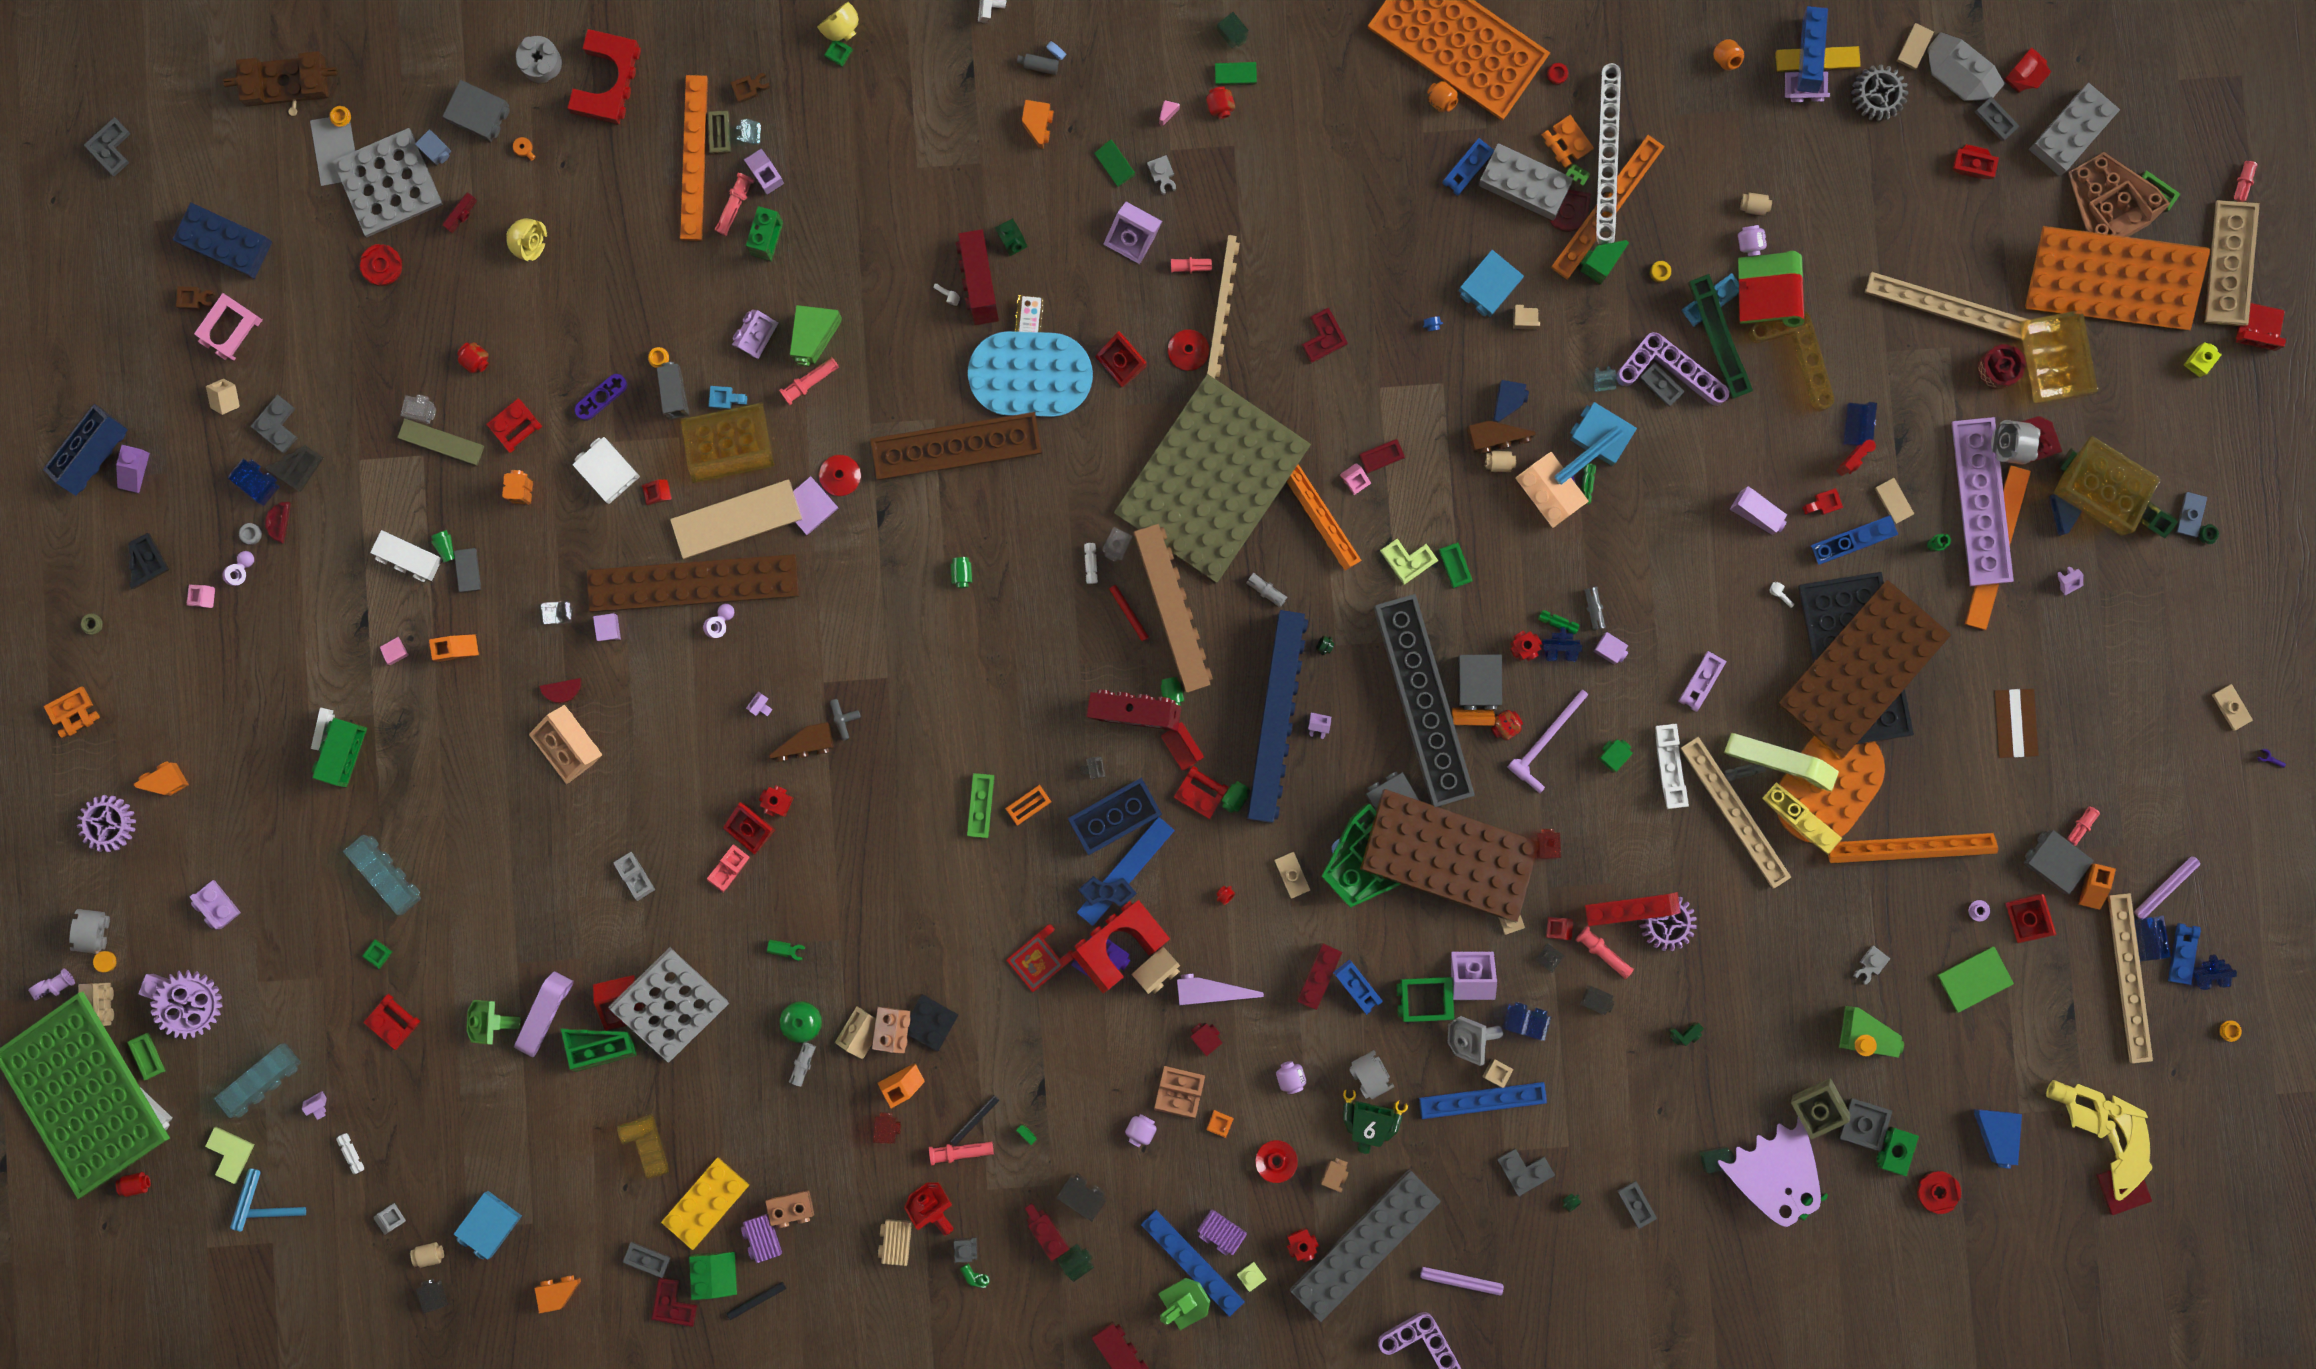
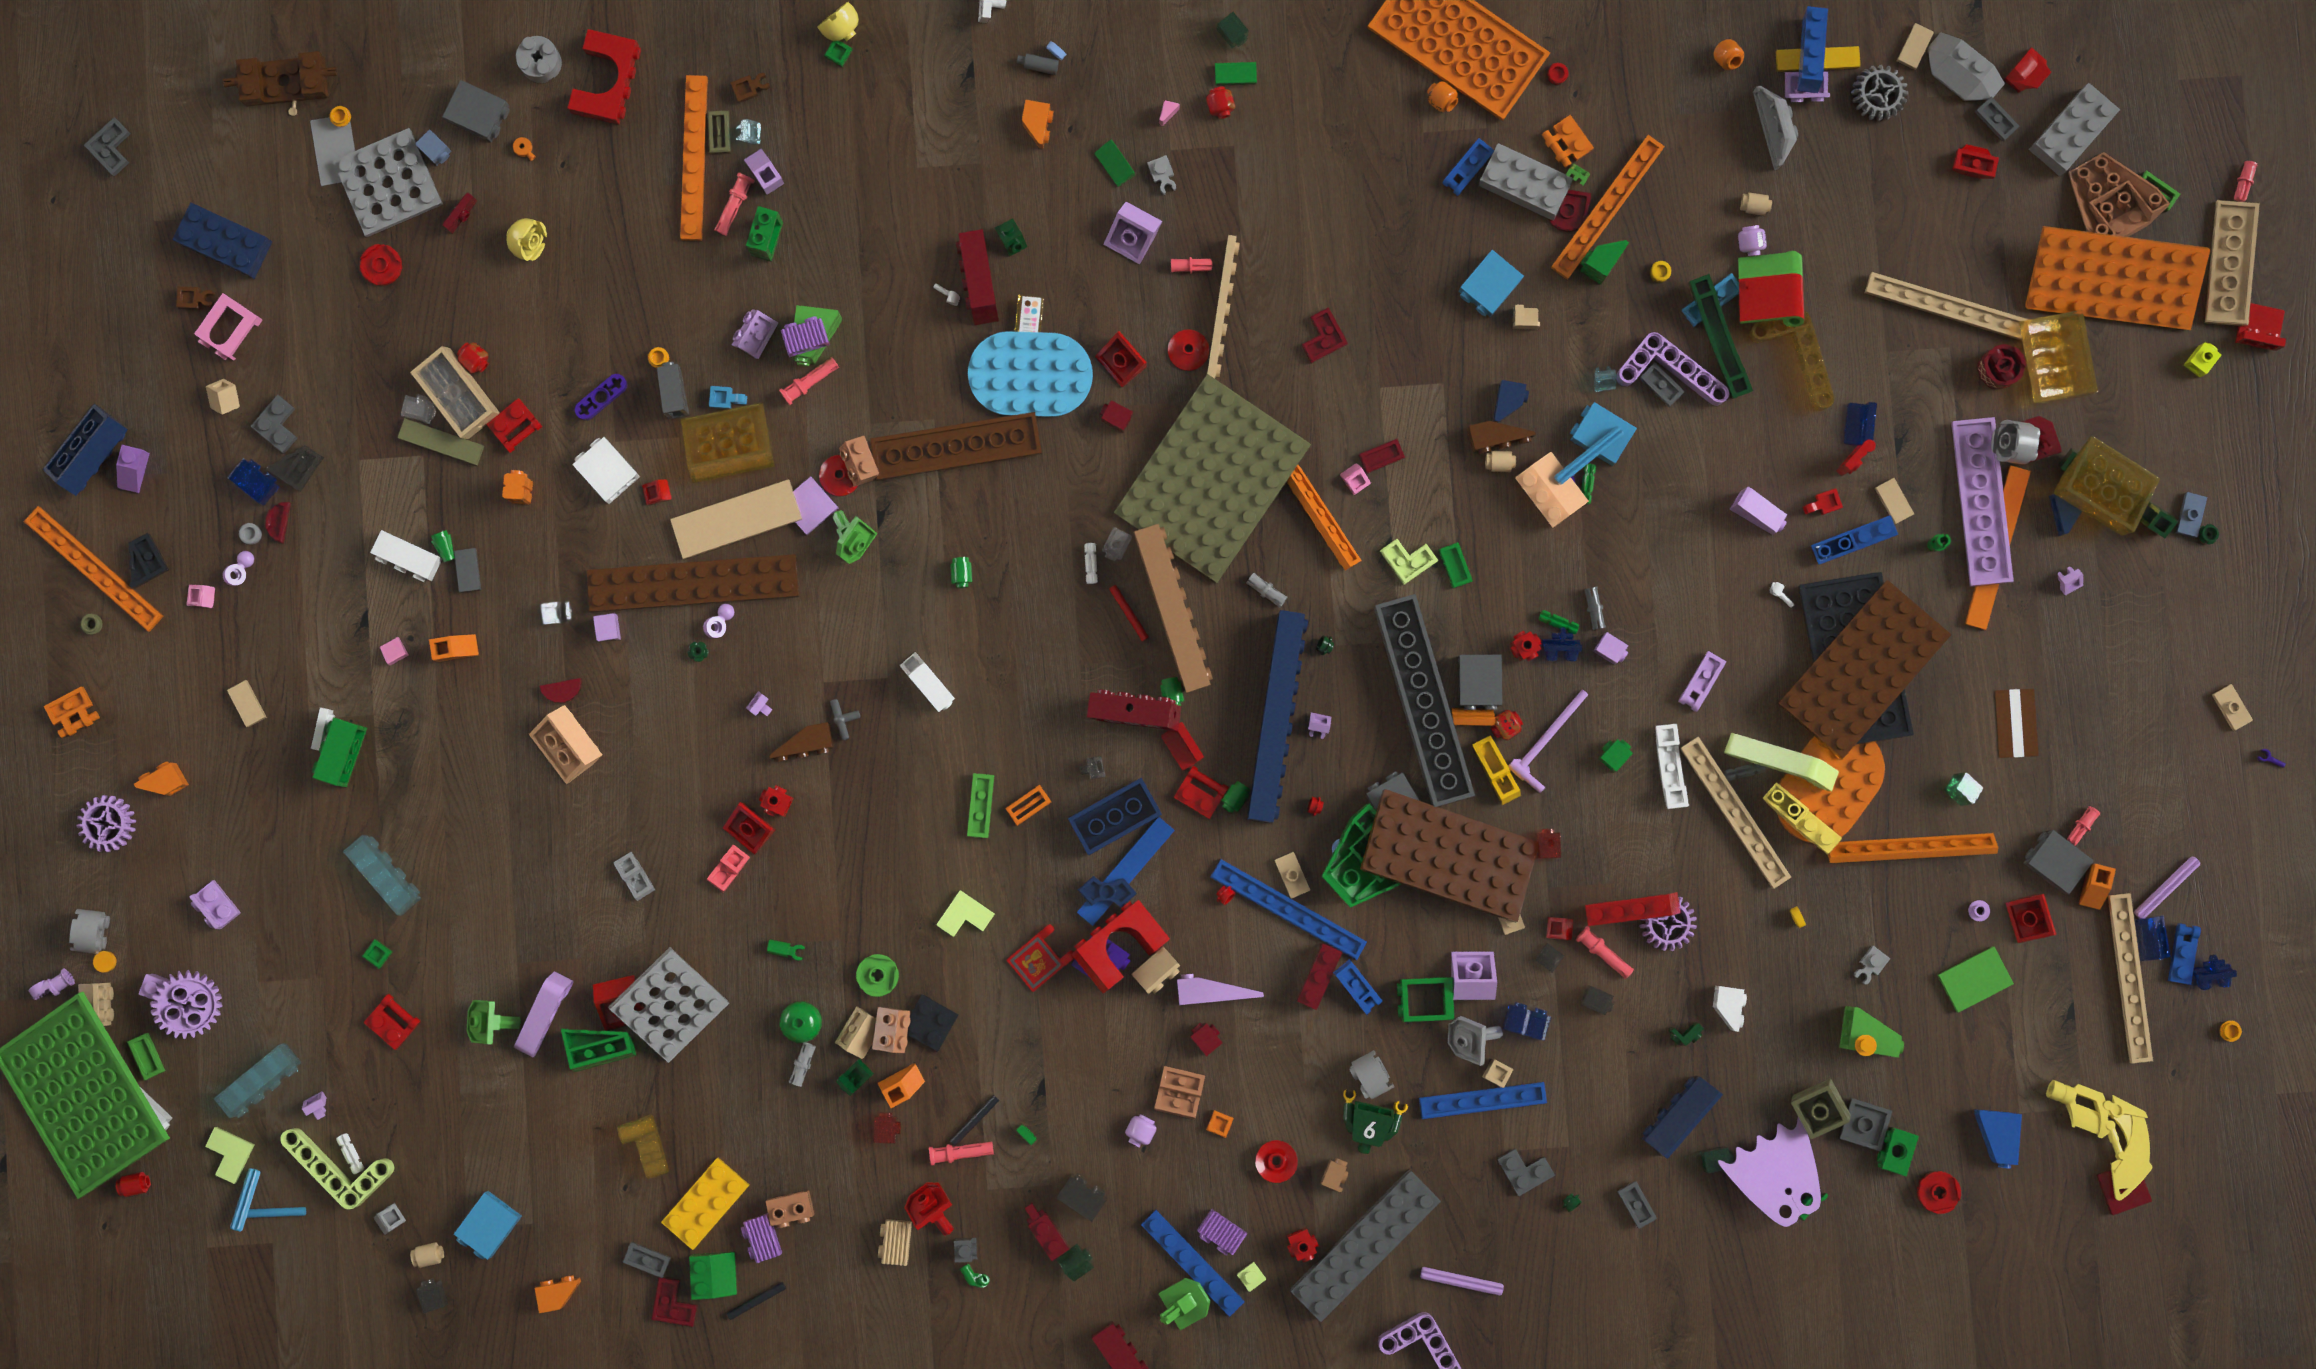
lavender head [1276,1061,1306,1094] -> none
blue plate [1423,316,1443,331] -> none
white beam [1596,63,1621,245] -> none
none -> orange tile [23,506,164,632]
none -> tan tile [227,680,267,727]
none -> yellowish green beam [281,1128,394,1209]
none -> brick [410,346,500,439]
none -> dark green plate [688,642,709,662]
none -> medium lavender brick [781,317,830,357]
none -> bright green piece [833,510,878,564]
none -> dark green bracket [836,1058,874,1096]
none -> nougat brick [839,436,879,487]
none -> bright green plate [856,954,899,997]
none -> white slope [900,652,955,712]
none -> yellowish green tile [937,890,995,937]
none -> dark red brick [1100,400,1133,433]
none -> blue tile [1210,859,1367,960]
none -> red plate [1307,796,1324,816]
none -> yellow slope [1472,735,1521,805]
none -> dark blue slope [1642,1075,1723,1159]
none -> white slope [1713,986,1747,1032]
none -> light grey wedge [1753,86,1798,170]
none -> yellow tile [1790,906,1806,928]
none -> clear green brick [1944,772,1983,806]

